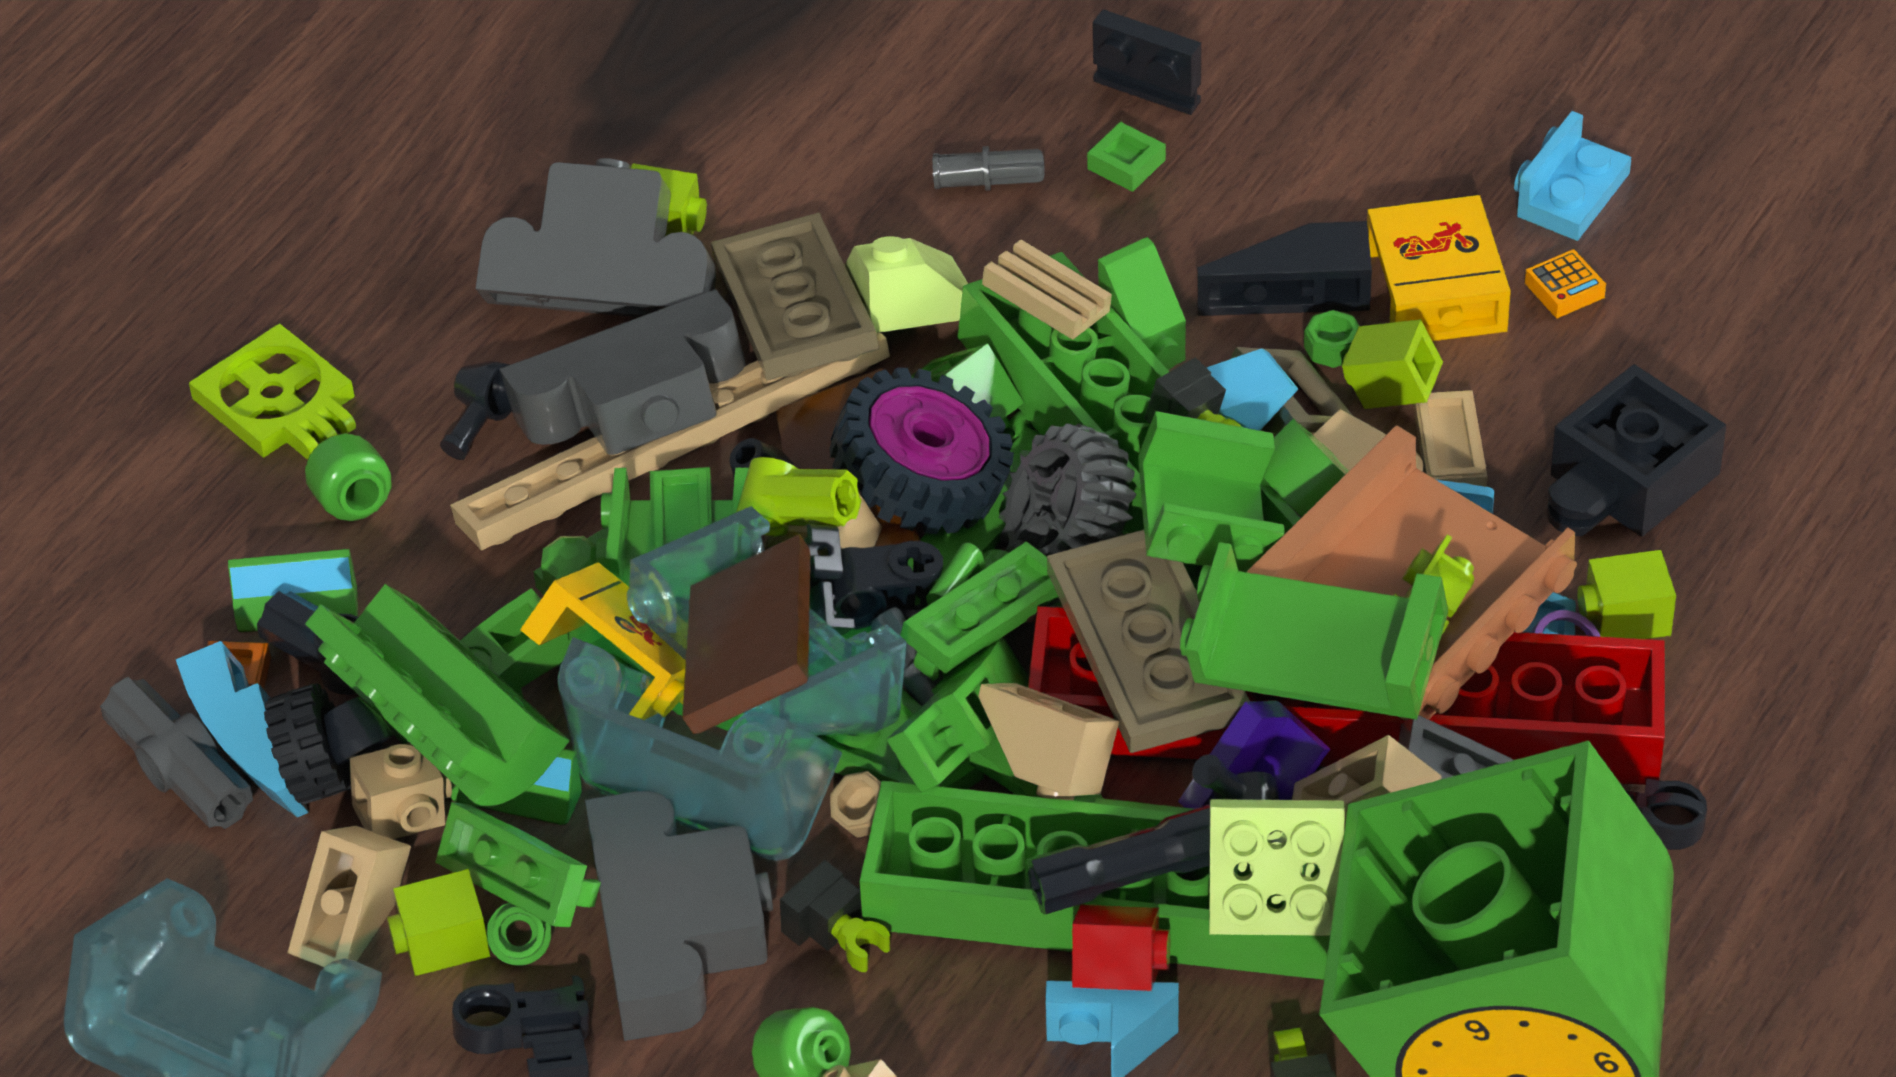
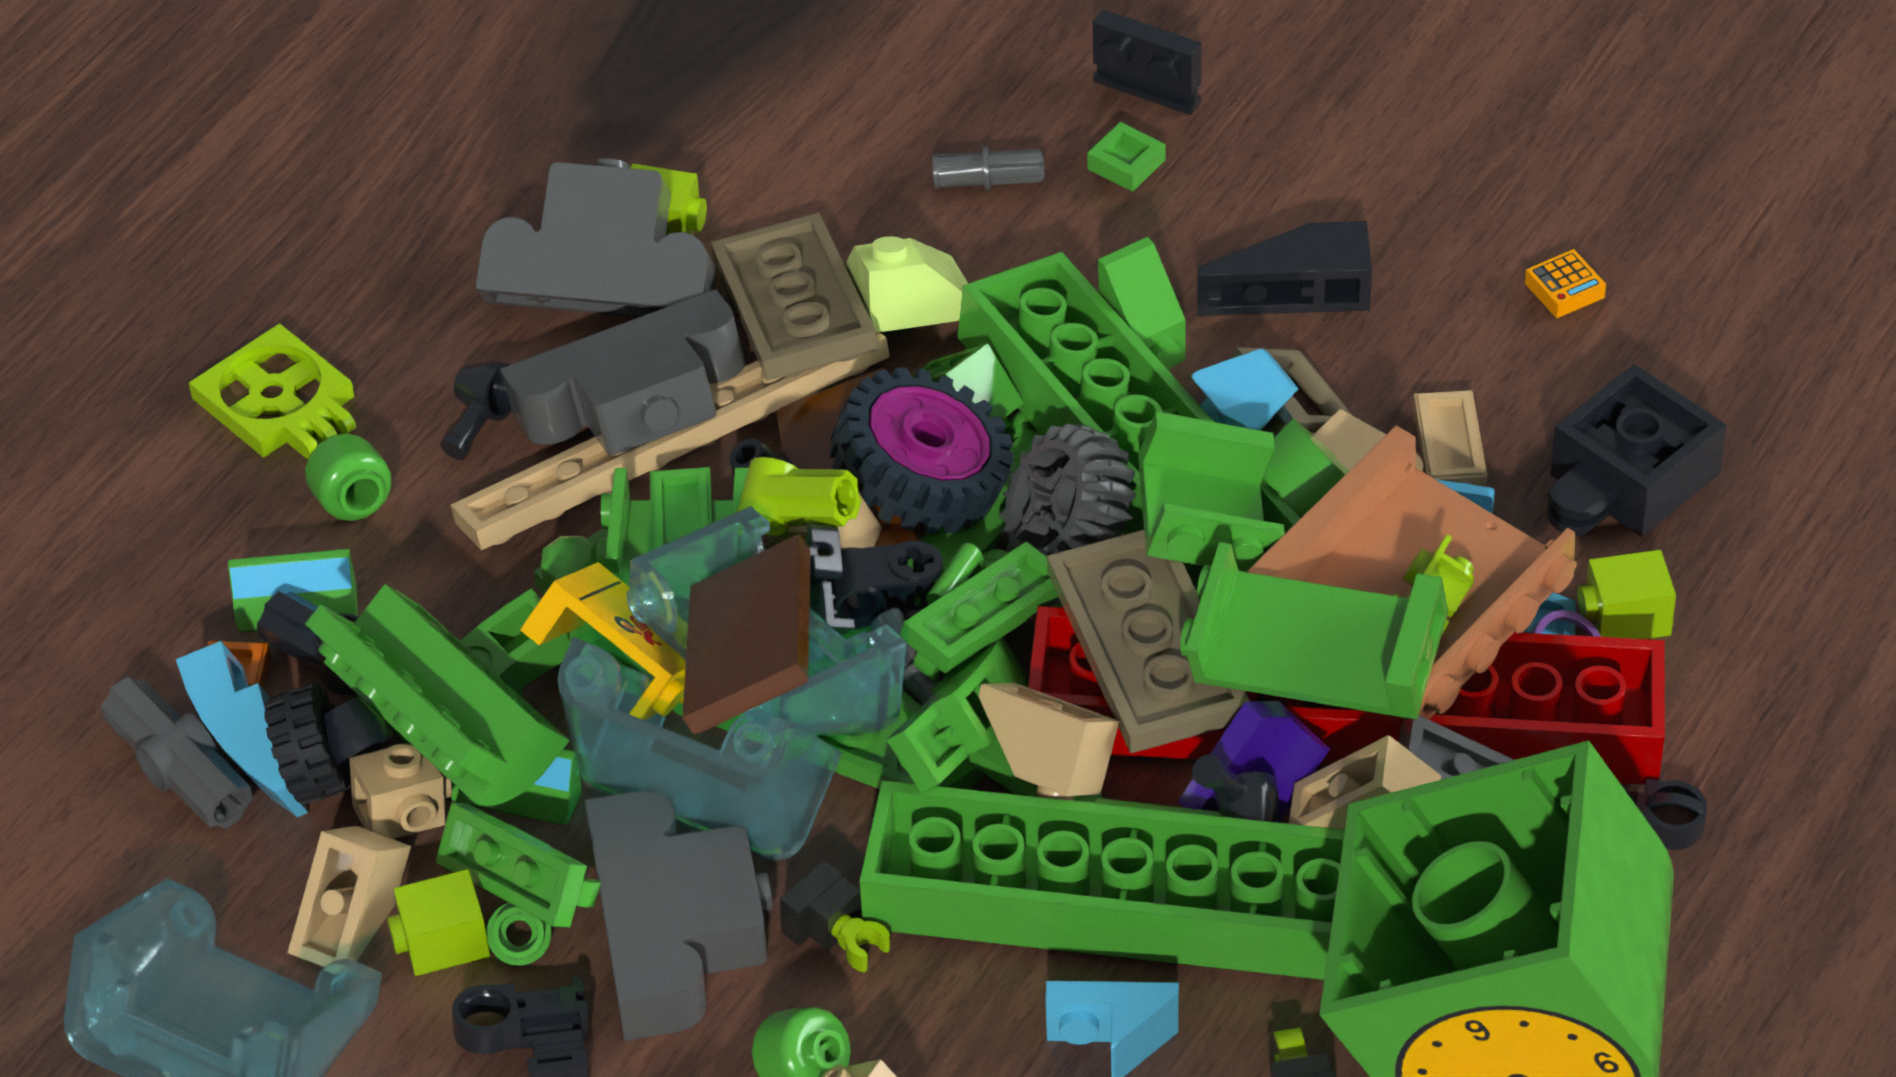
tan tile [830,771,881,838] -> none
tan tile [982,240,1112,340] -> none
black axle [1027,804,1210,915] -> none
red brick [1072,905,1171,991] -> none
pearl dark grey piece [1144,357,1241,427] -> none
yellowish green plate [1209,799,1345,936] -> none
bright green tile [1304,310,1360,368] -> none
lime brick [1342,319,1443,409] -> none
yellow panel [1367,195,1511,341] -> none
medium azure bracket [1514,111,1631,241] -> none

